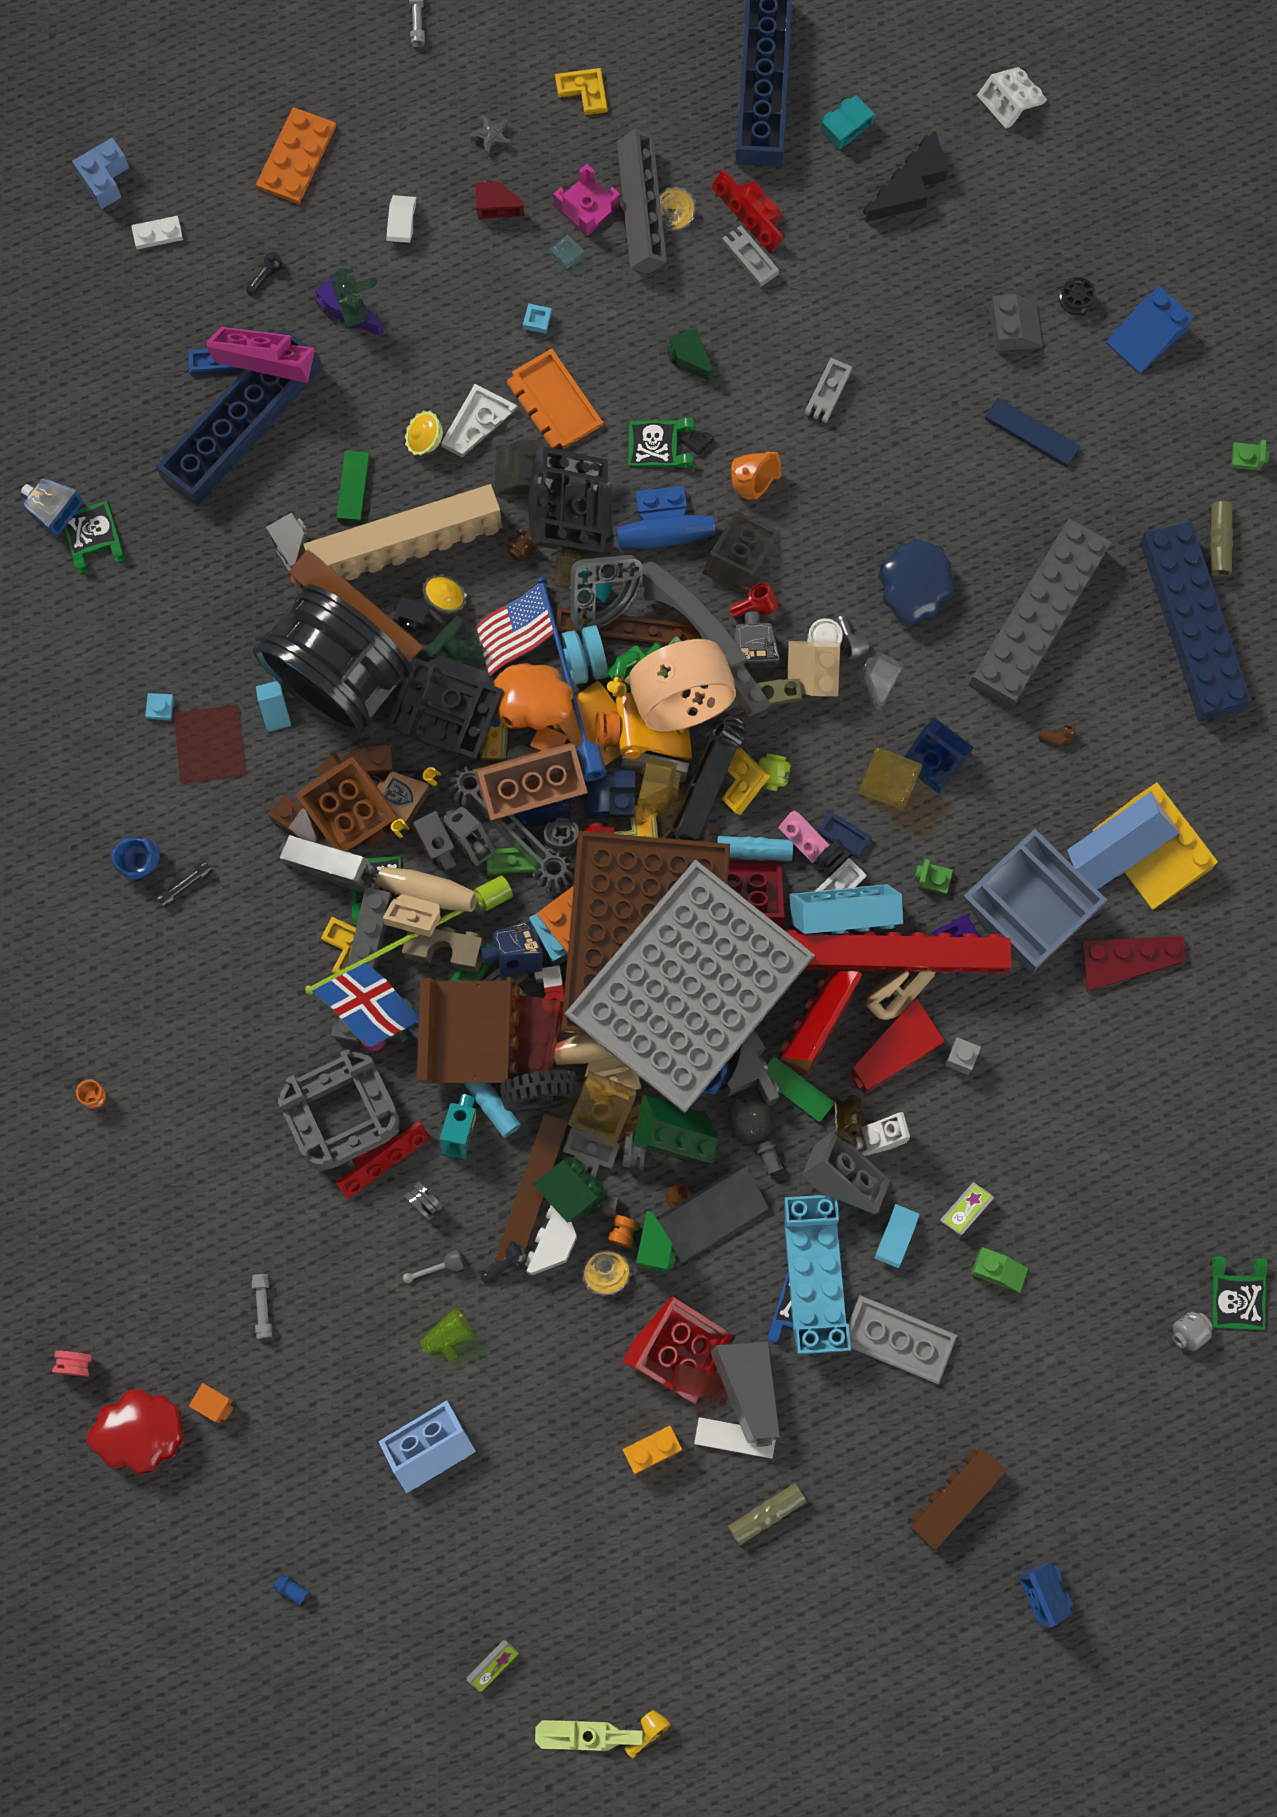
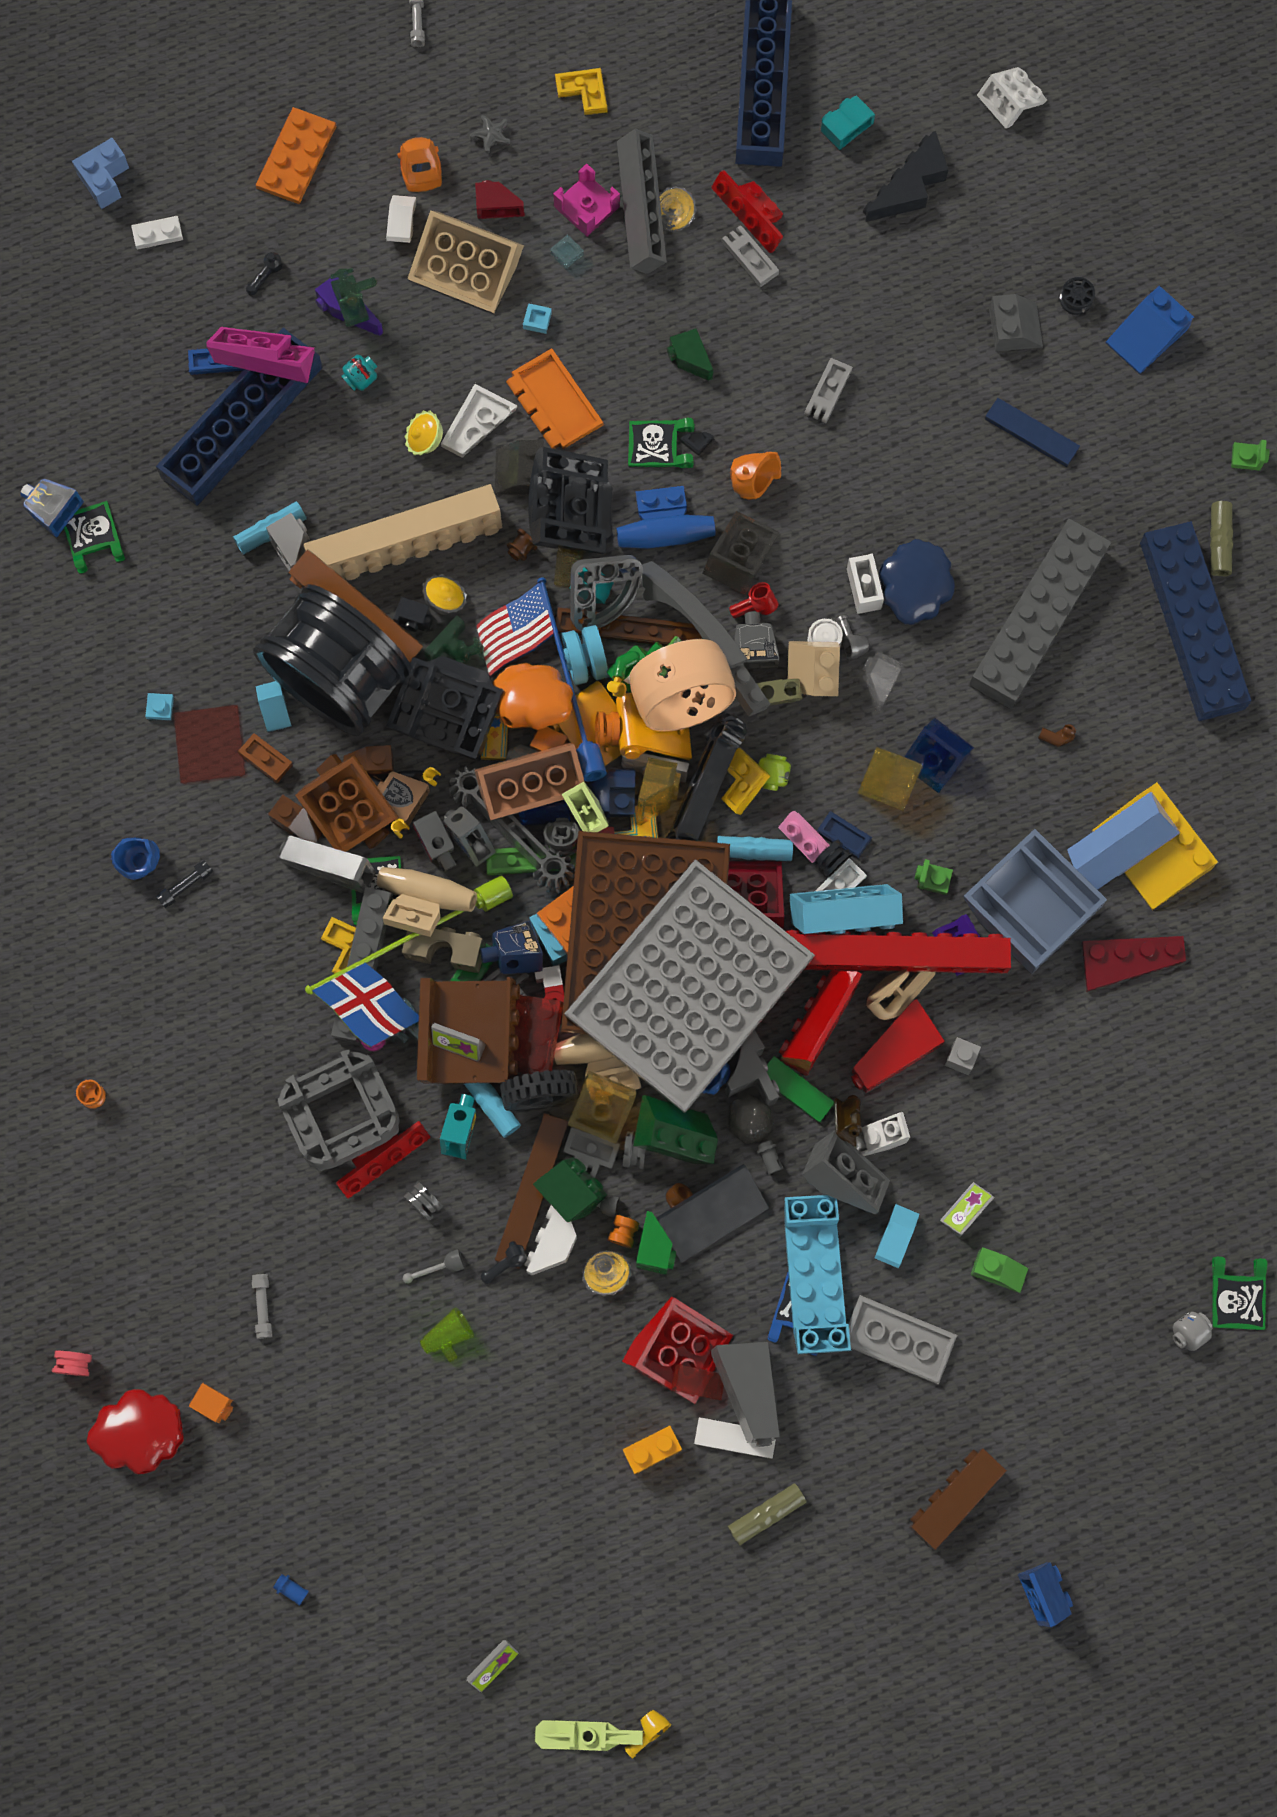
green tile [336,450,370,522] -> none
light blue slope [378,1401,476,1493] -> none
none -> medium azure axle [233,501,306,555]
none -> dark orange plate [238,733,293,783]
none -> teal head [342,355,378,391]
none -> orange helmet [397,137,442,192]
none -> tan slope [408,210,524,313]
none -> slope [432,1023,486,1061]
none -> yellowish green slope [562,782,609,832]
none -> white brick [847,554,884,614]

